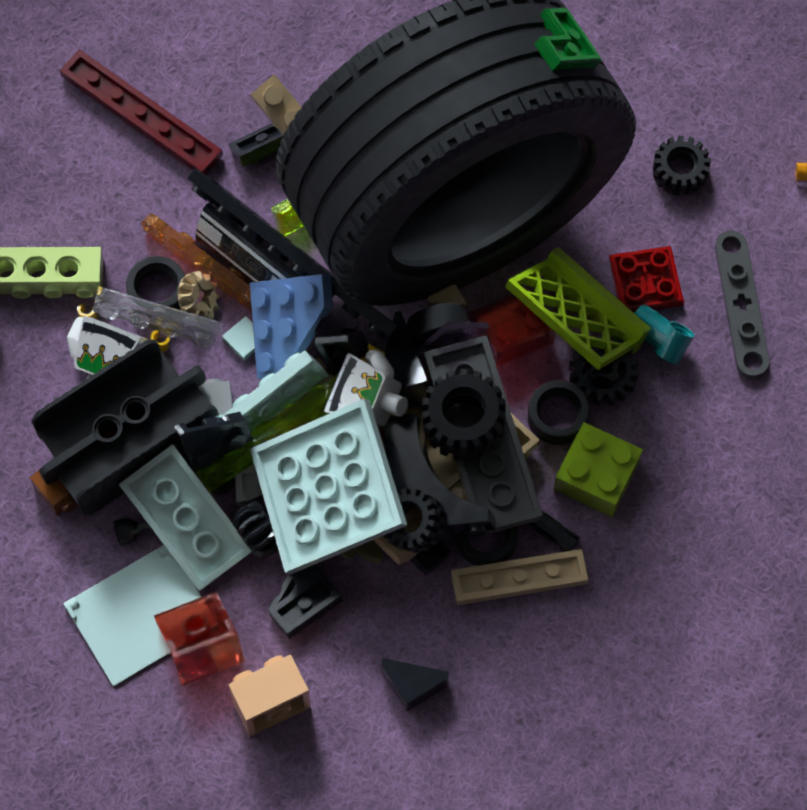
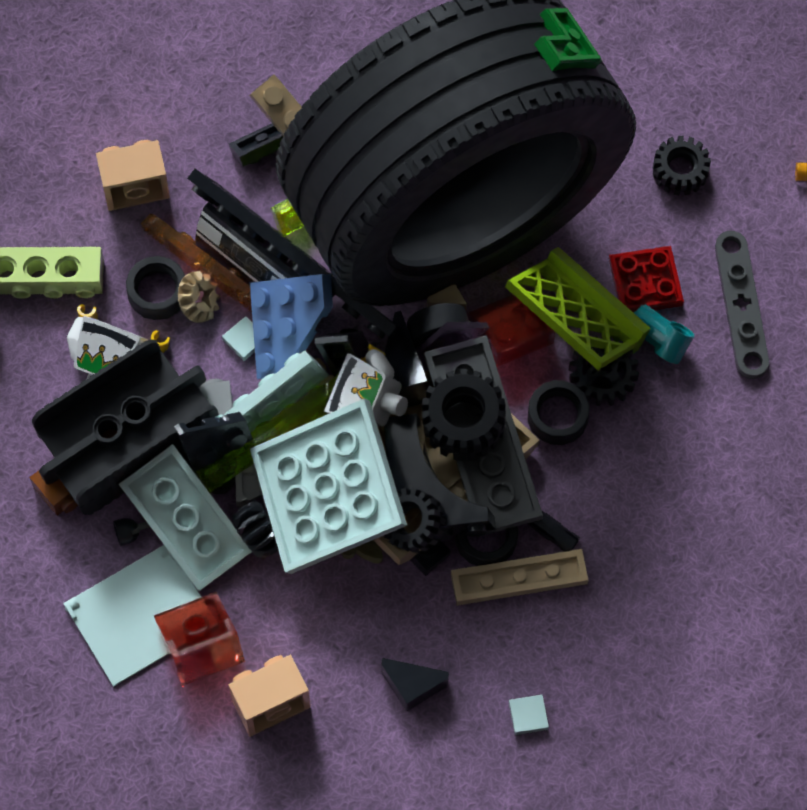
dark red plate [60,49,223,175] -> none
clear plate [93,286,223,347] -> none
black wing [268,564,343,639] -> none
lime brick [553,422,643,517] -> none
none -> light nougat brick [96,140,170,211]
none -> light aqua tile [509,695,549,735]

